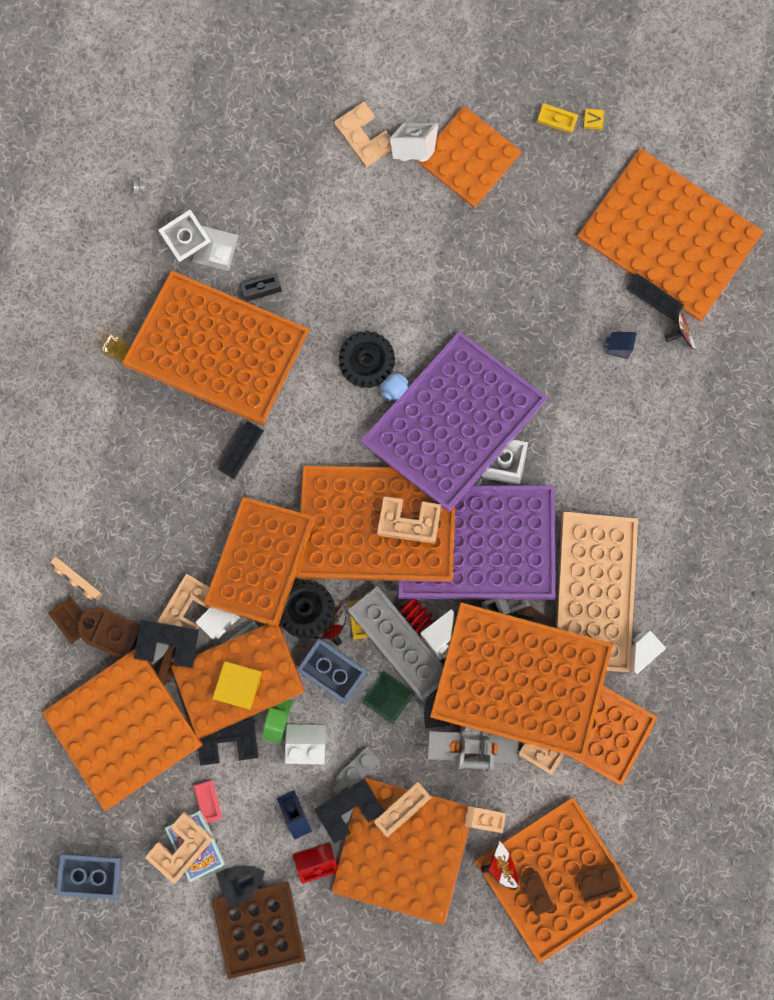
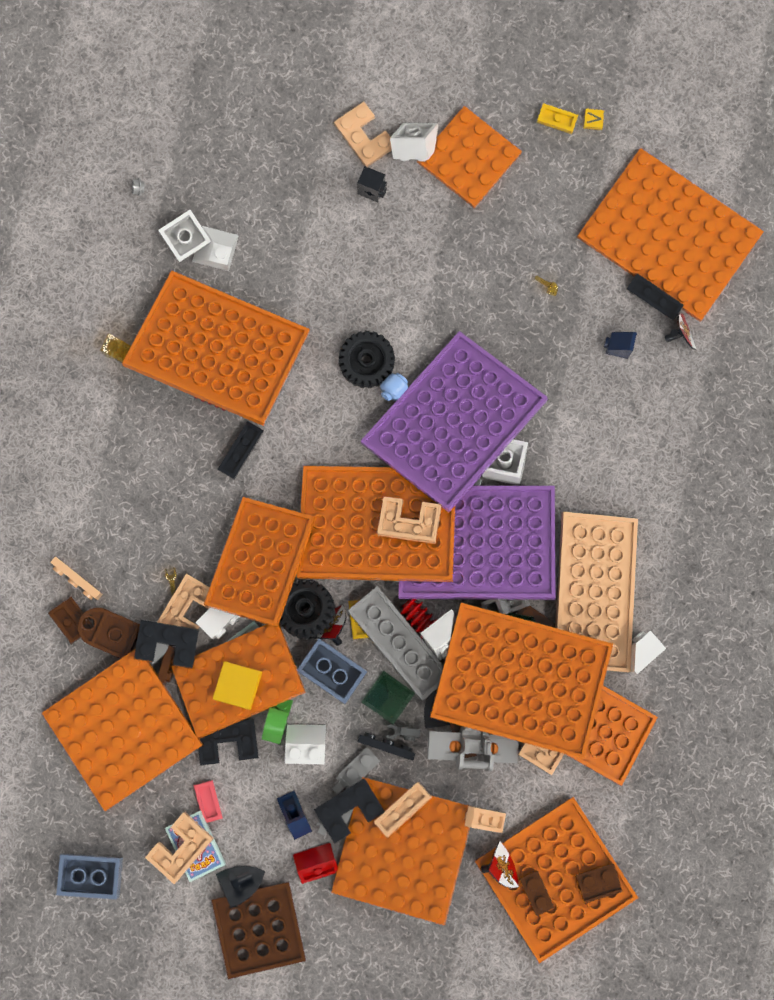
black plate [240,273,282,302] -> none
none -> clear yellow hand [165,567,177,596]
none -> black brick [357,166,387,202]
none -> black plate [358,732,416,761]
none -> dark grey plate [386,724,421,741]
none -> clear yellow hand [535,276,558,296]

